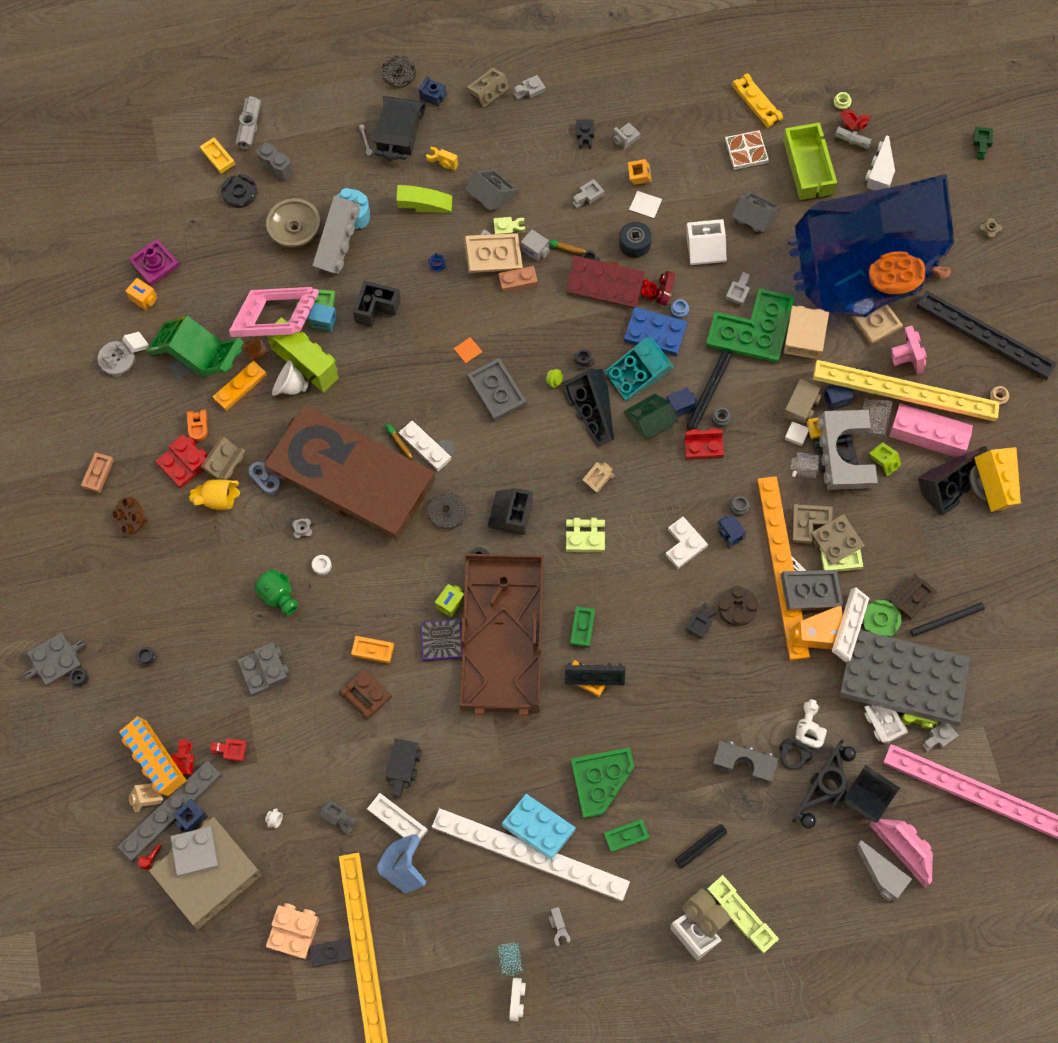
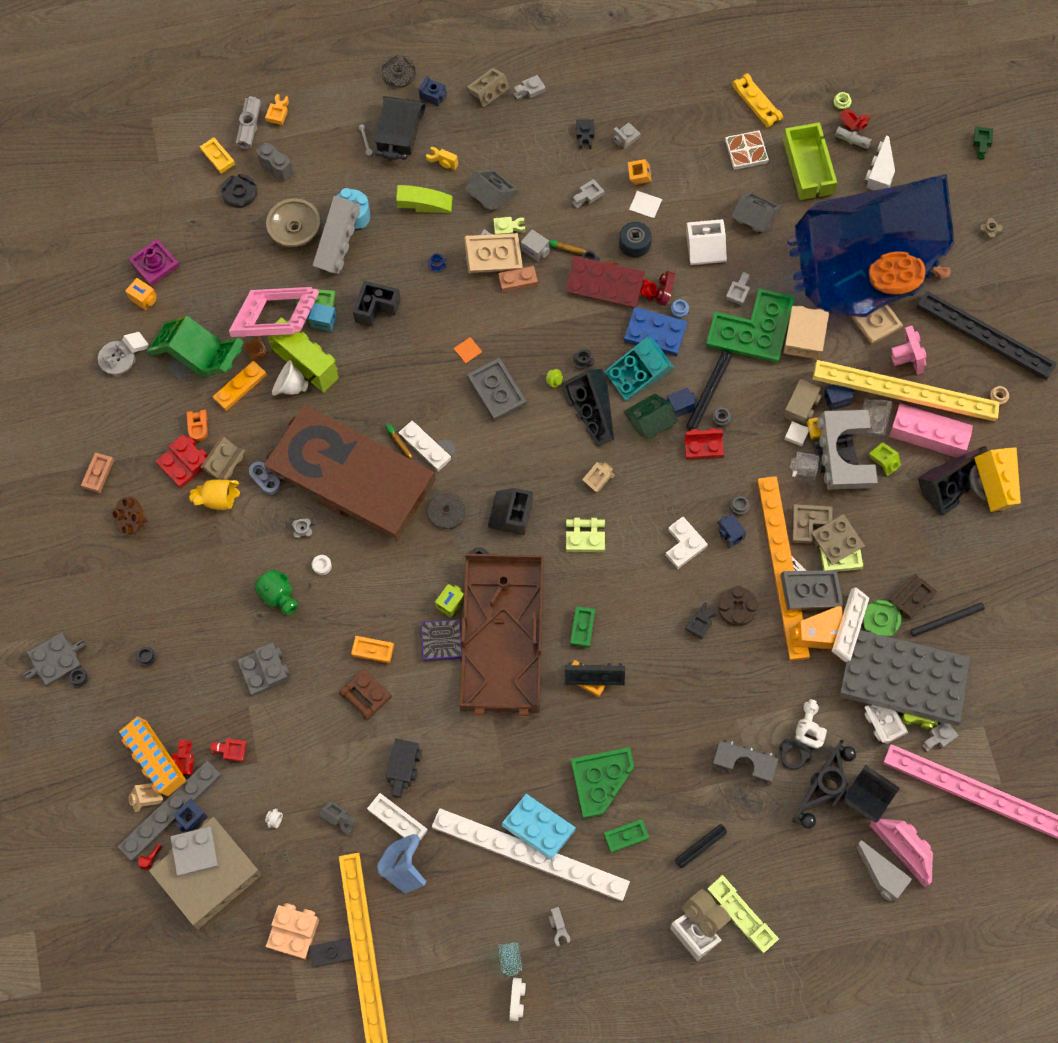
none -> light orange plate [265,94,289,125]

